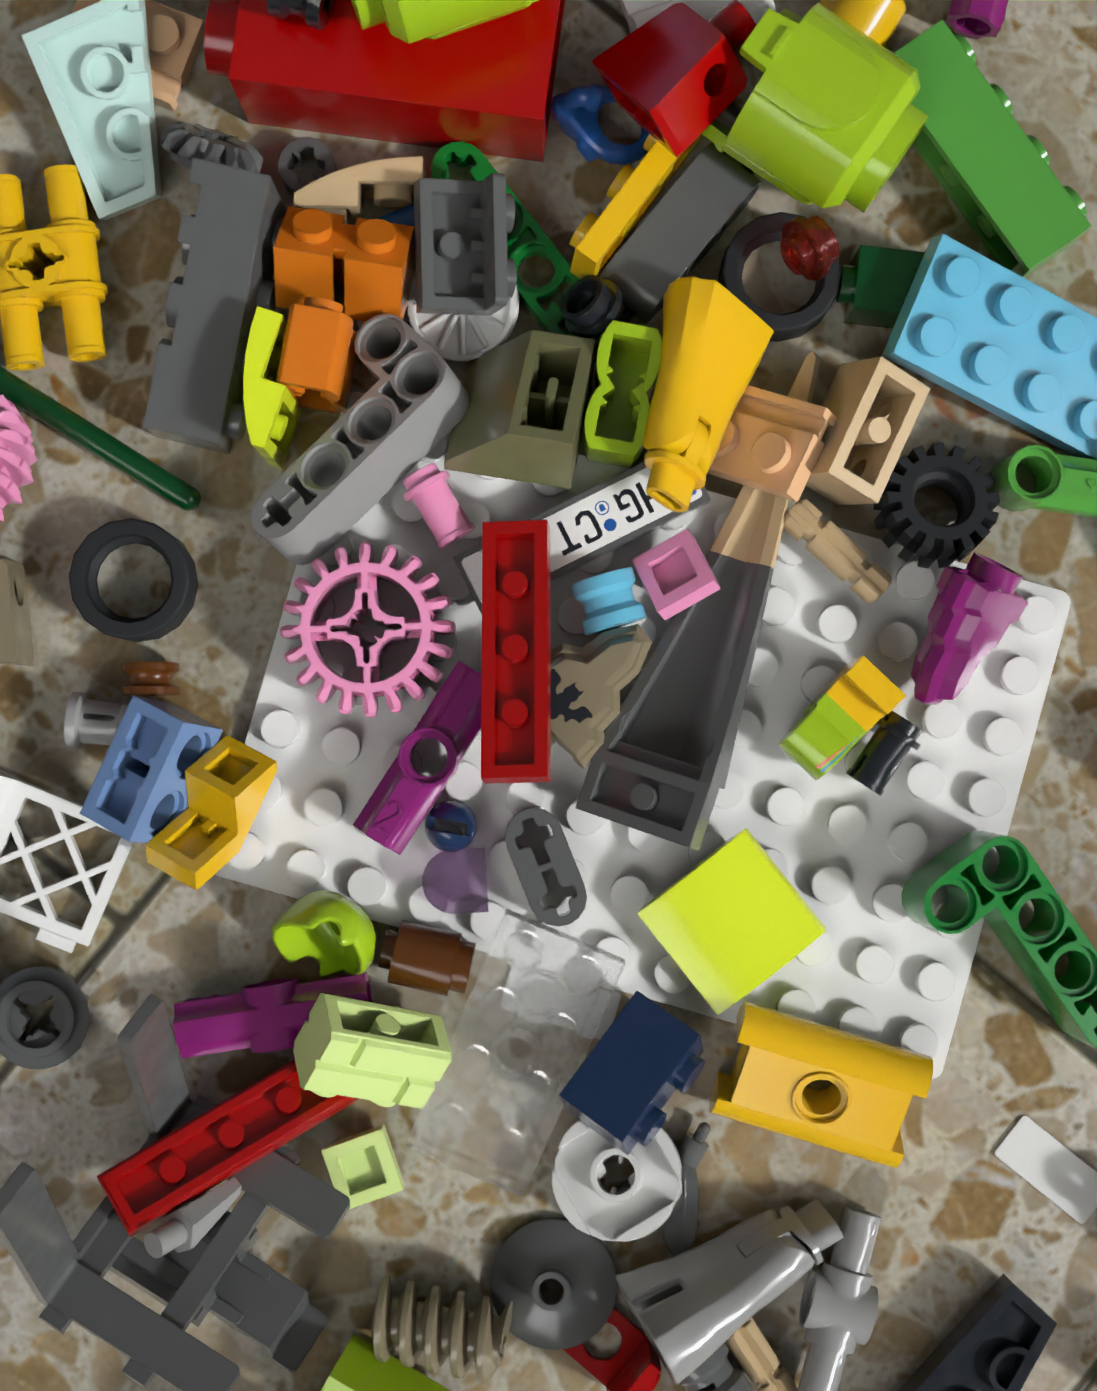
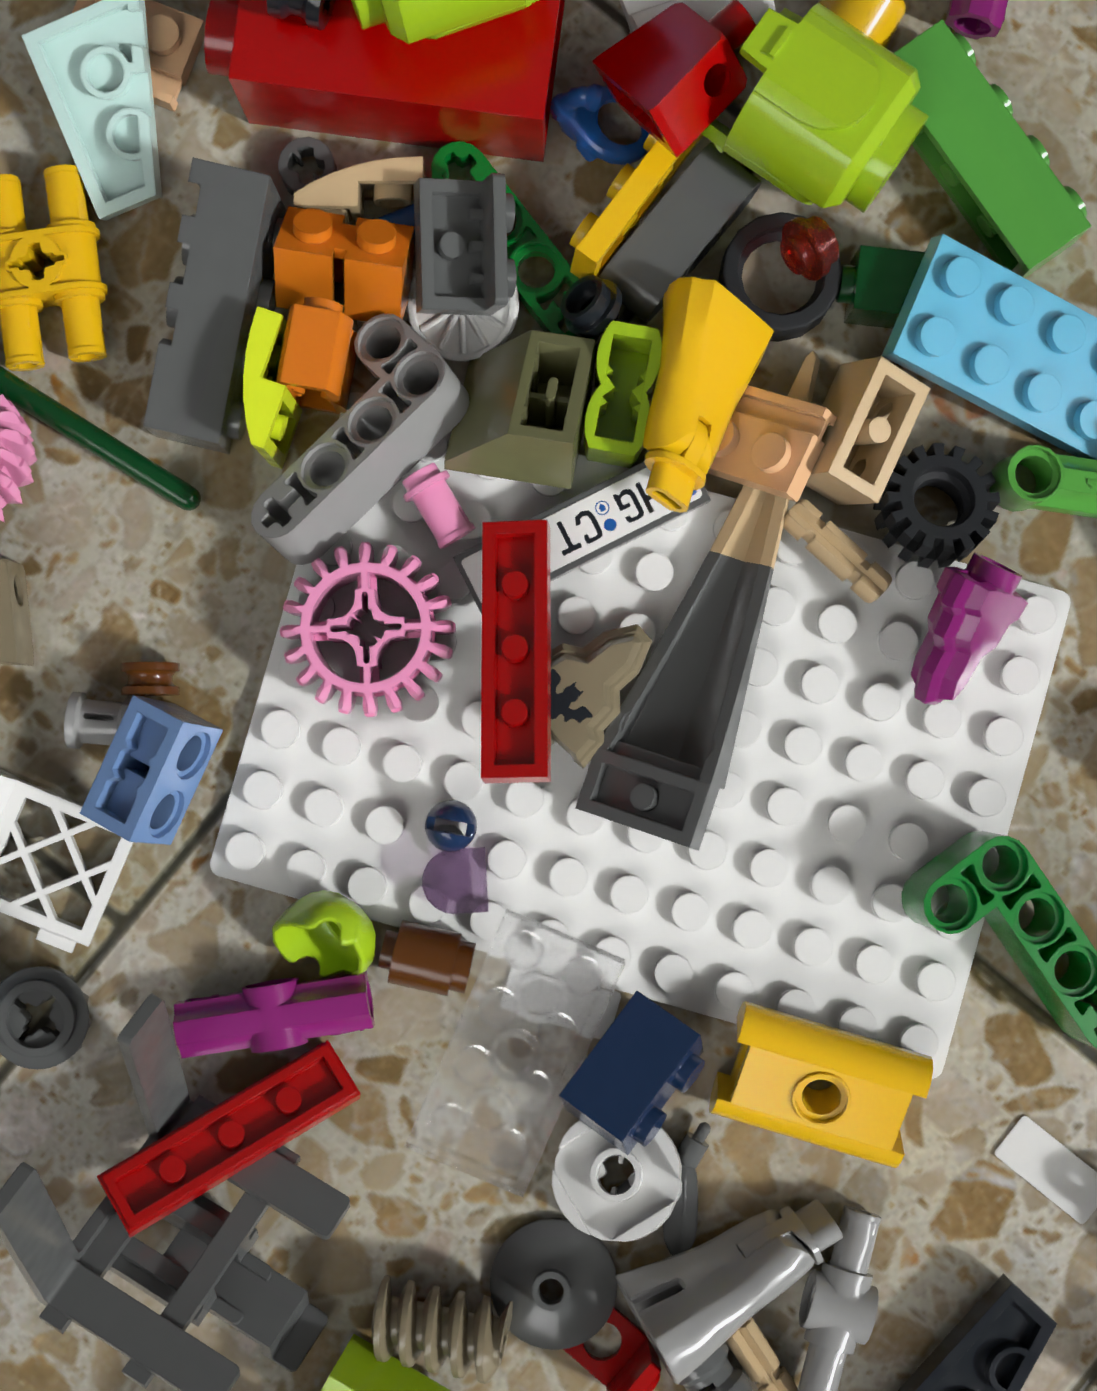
black tyre [69,518,198,642] -> none
light grey bar [144,1177,242,1258] -> none
yellow slope [145,735,277,891] -> none
dark grey gear [160,122,264,173] -> none
yellowish green brick [293,993,452,1109] -> none
yellowish green plate [321,1124,405,1209] -> none
magenta piece [353,660,481,855] -> none
dark grey beam [505,807,587,927] -> none
medium azure wheel [571,567,647,636] -> none
bright pink plate [632,528,721,620] -> none
neon yellow slope [637,827,826,1015] -> none
leg [778,655,906,780] -> none
black pin [846,711,922,796] -> none

